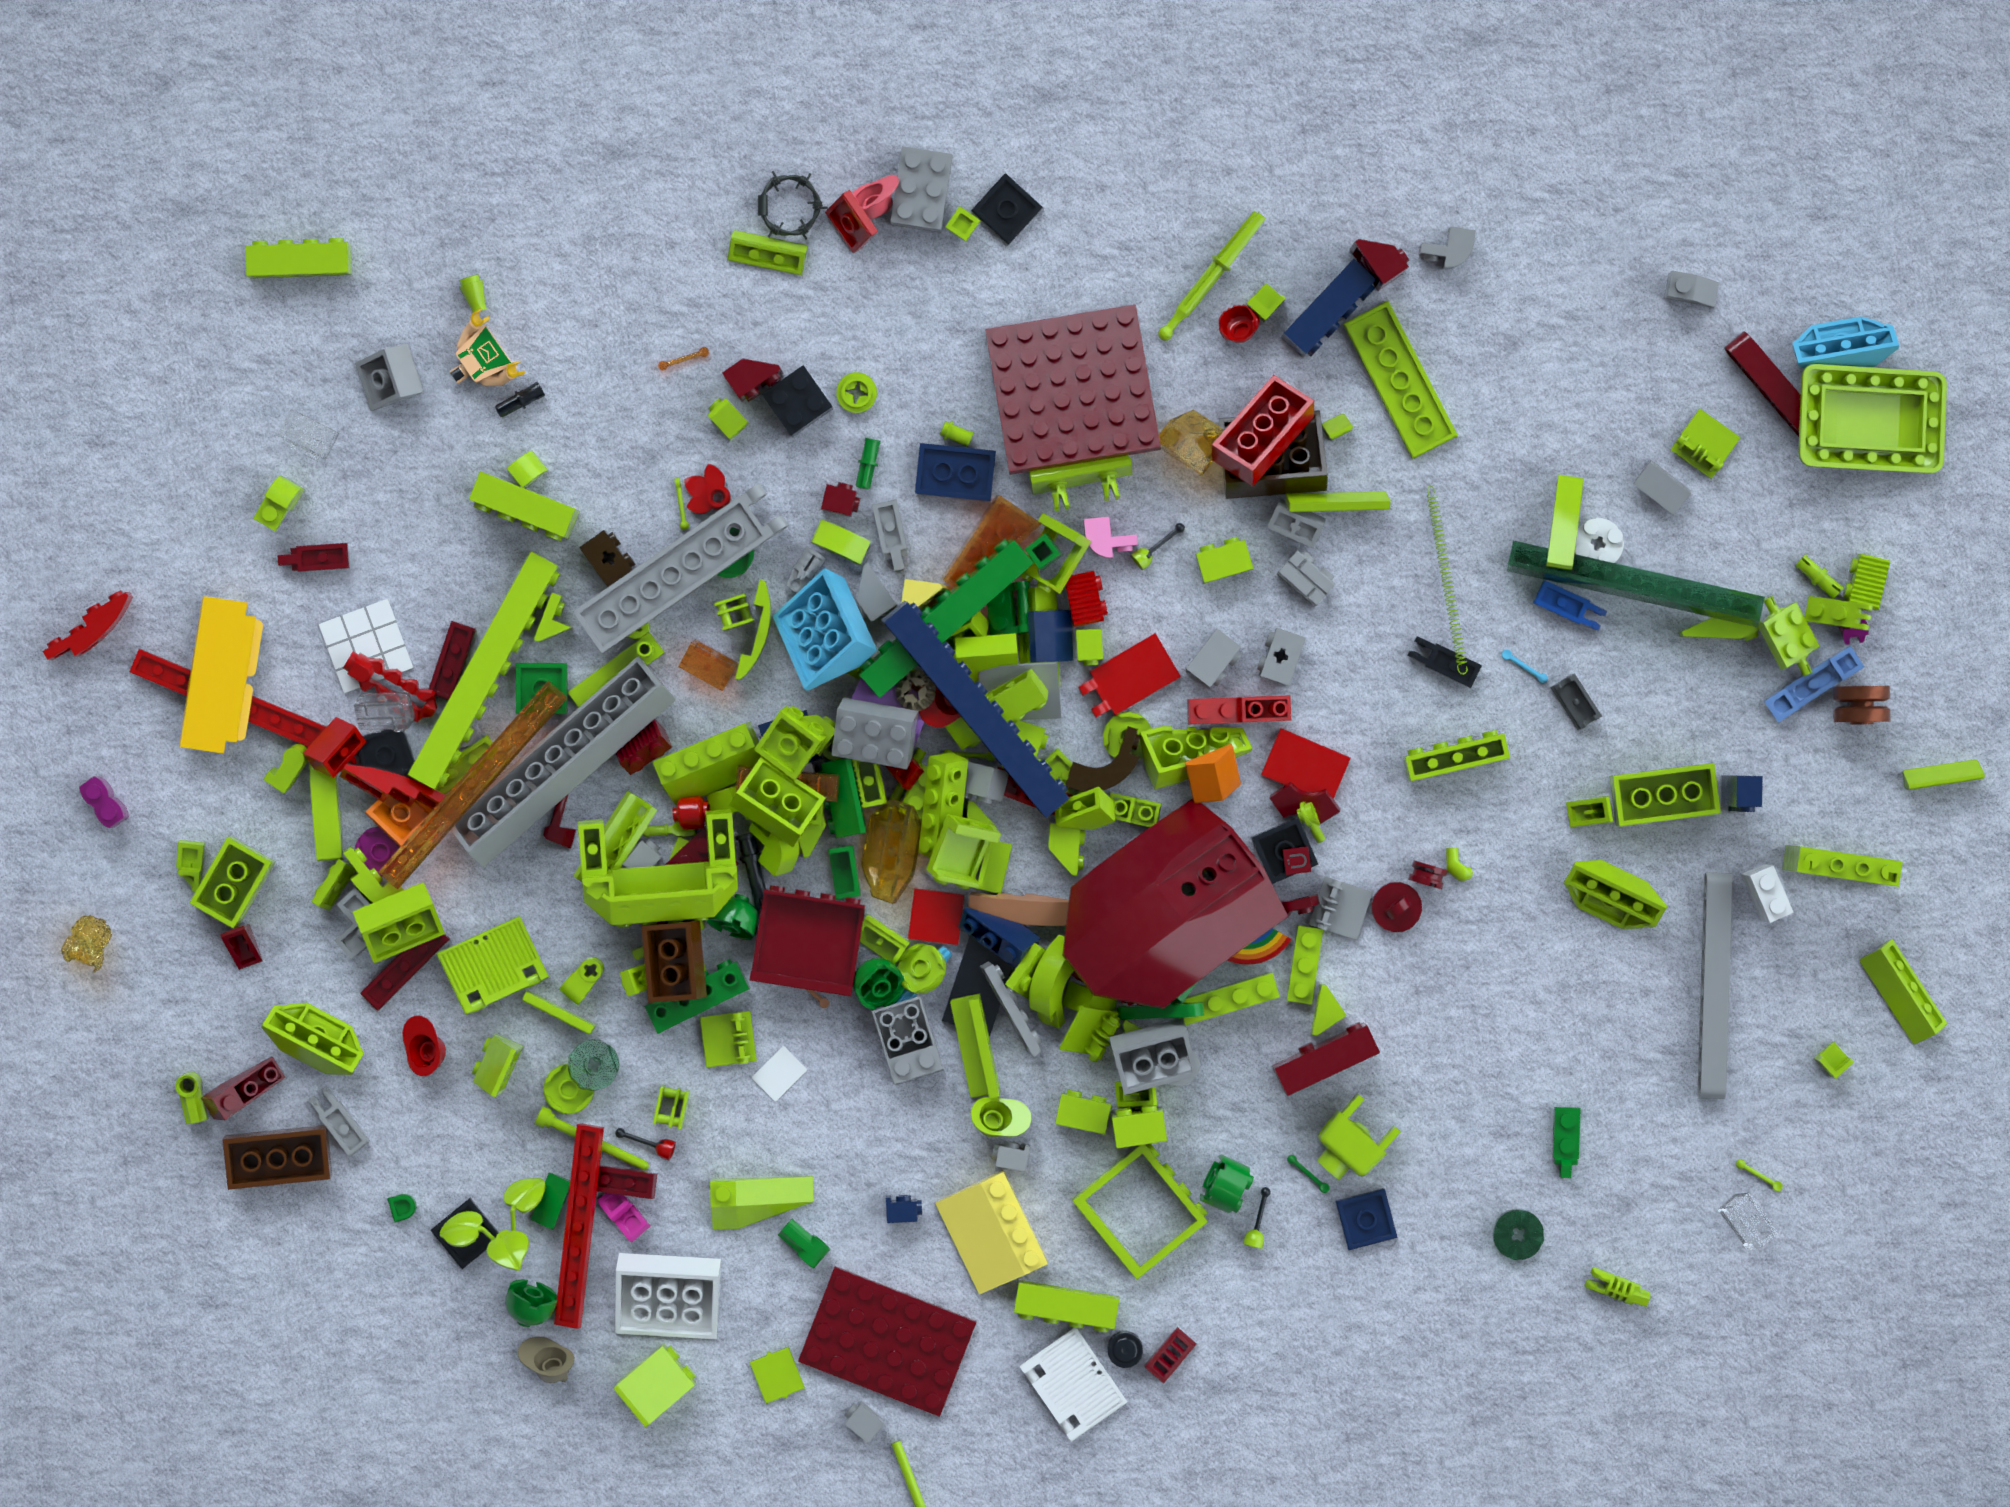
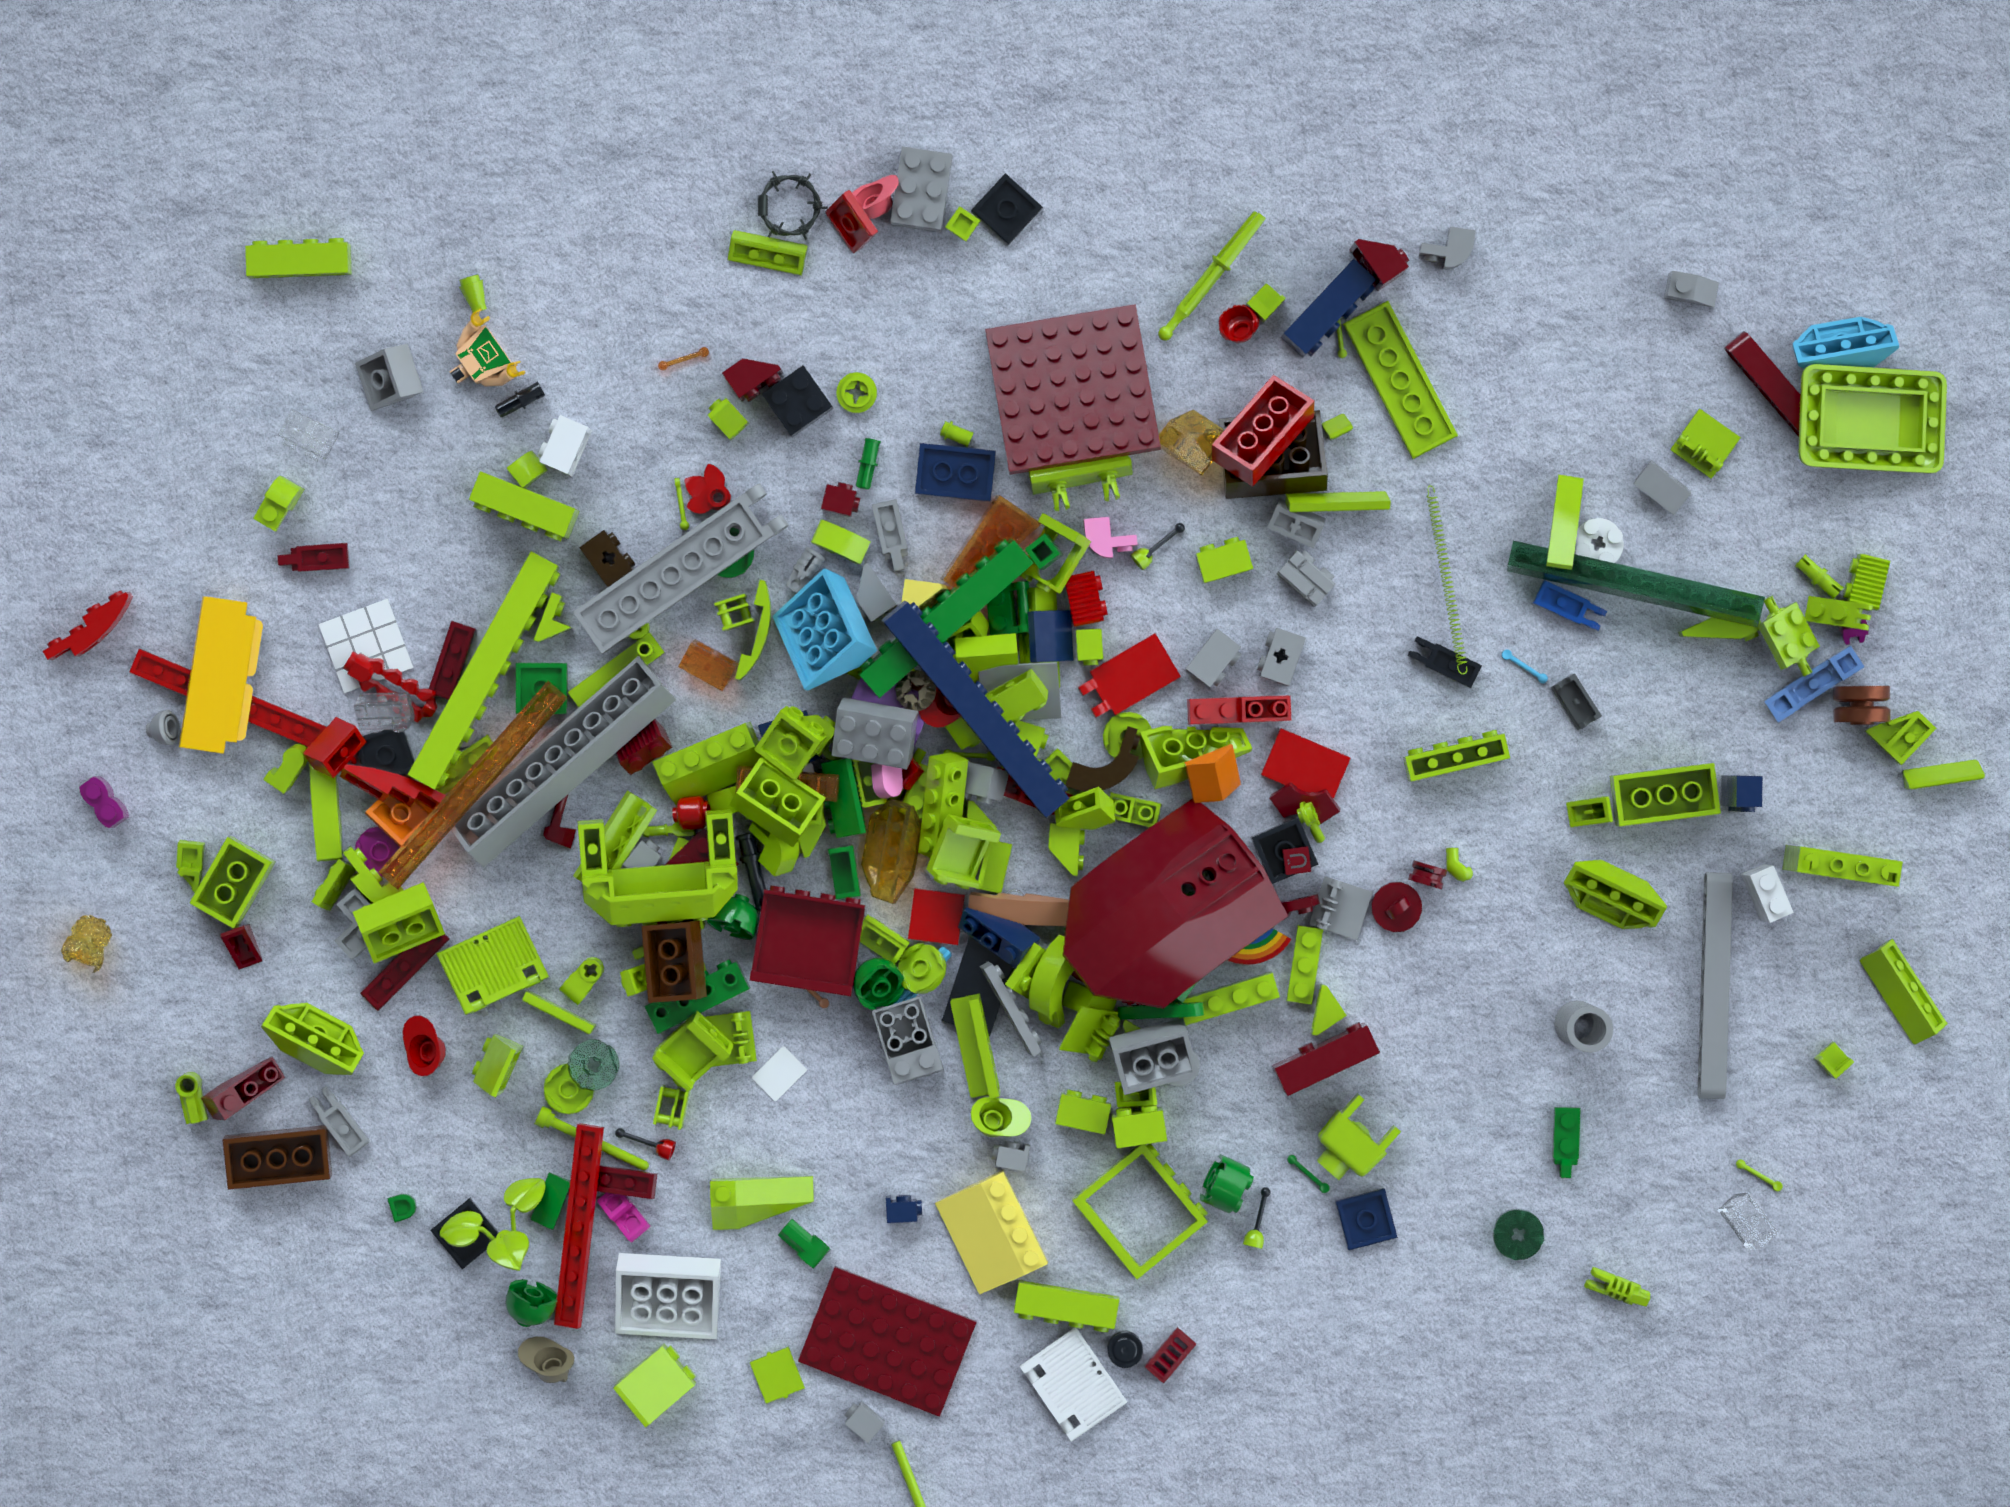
none -> light grey brick [146,710,180,745]
none -> white brick [538,415,592,477]
none -> lime panel [652,1010,734,1092]
none -> bright pink piece [871,764,903,799]
none -> lime hinge [1337,318,1347,359]
none -> light grey piece [1554,1000,1613,1053]
none -> lime wing [1865,711,1937,765]

